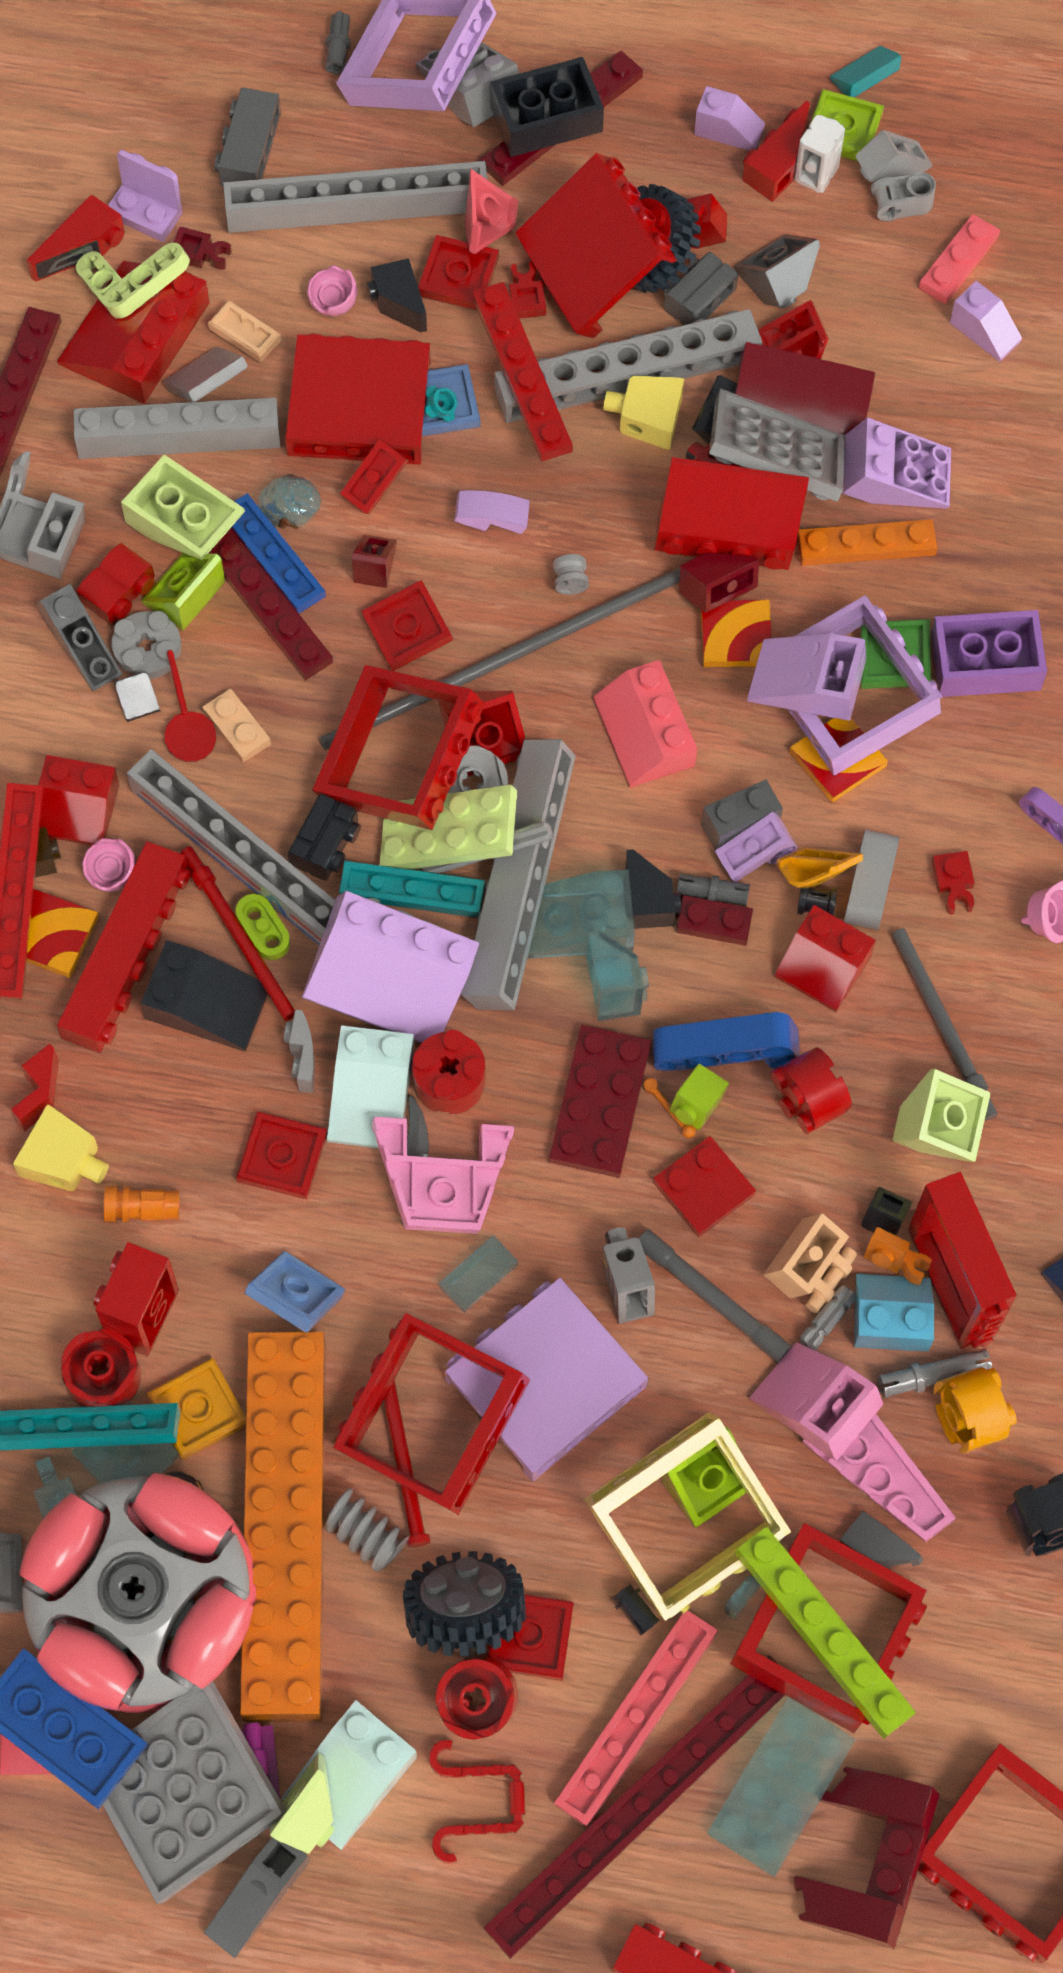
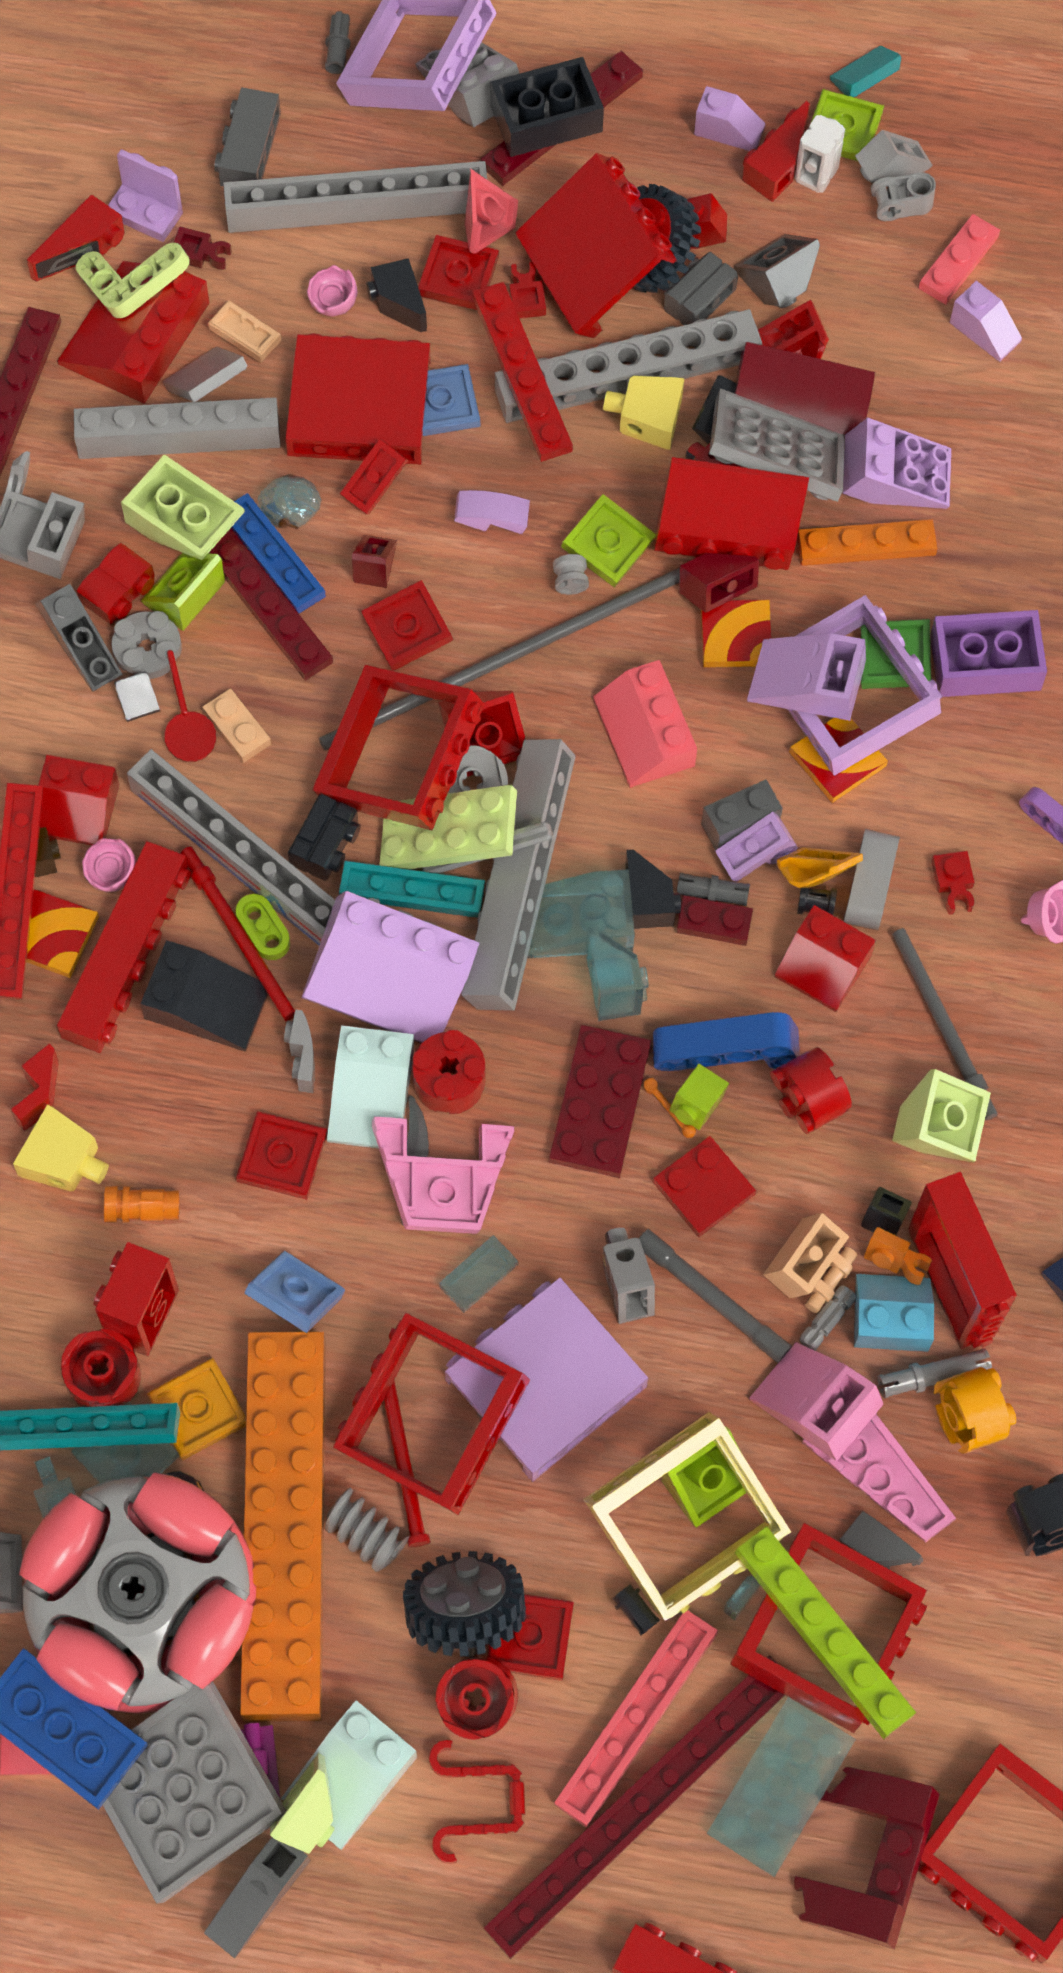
teal plate [424,386,458,422] -> none
none -> lime plate [561,494,656,588]

